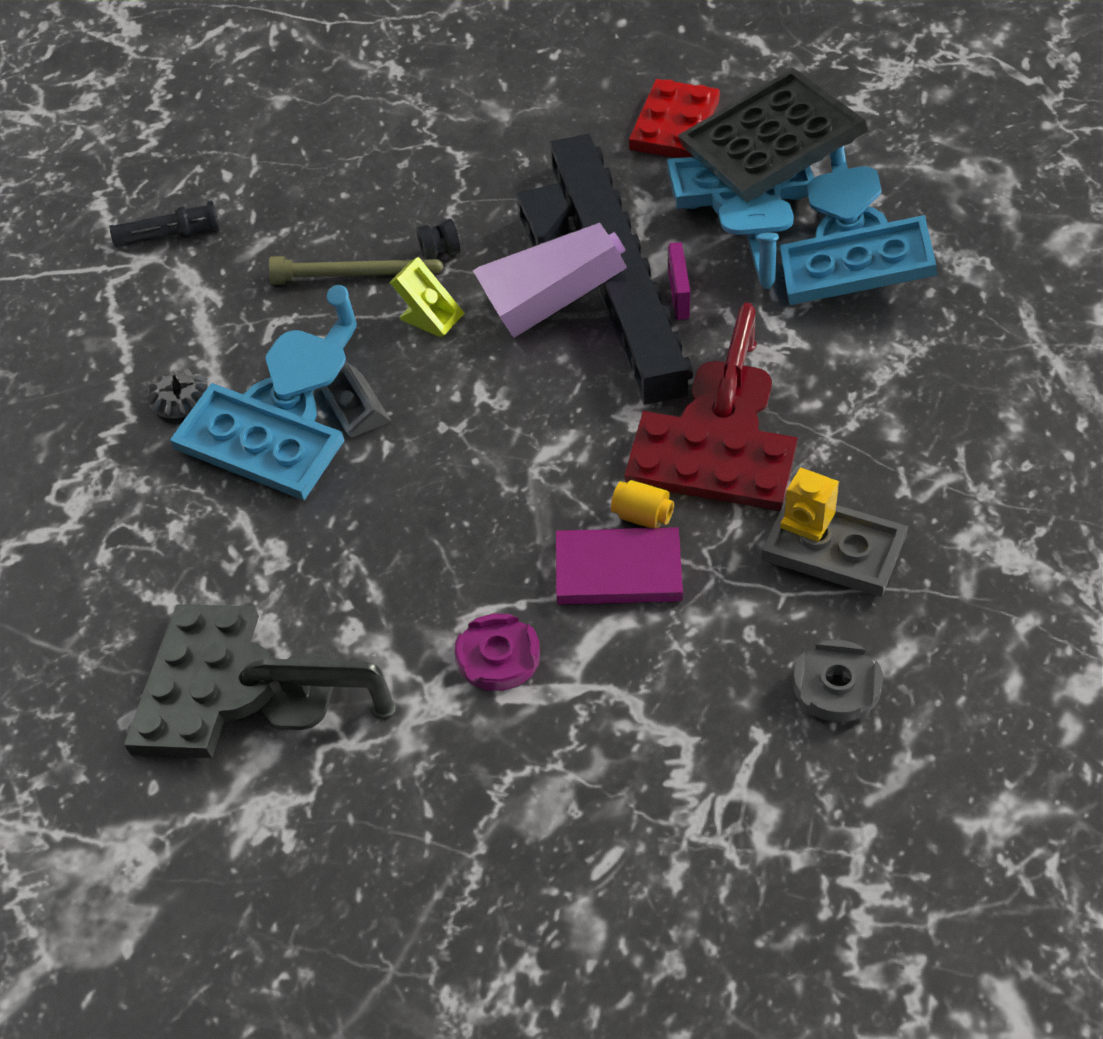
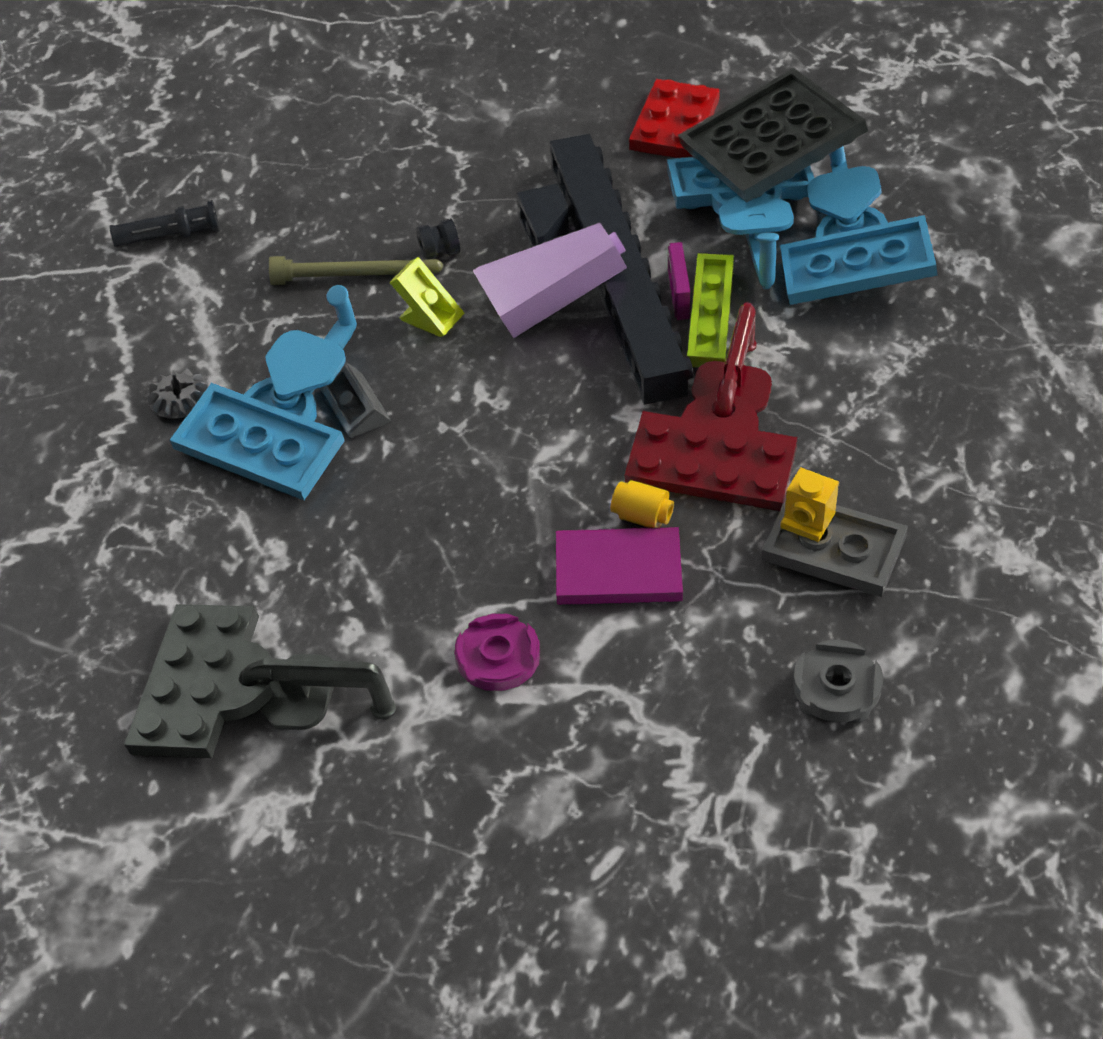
none -> lime plate [687,253,734,367]

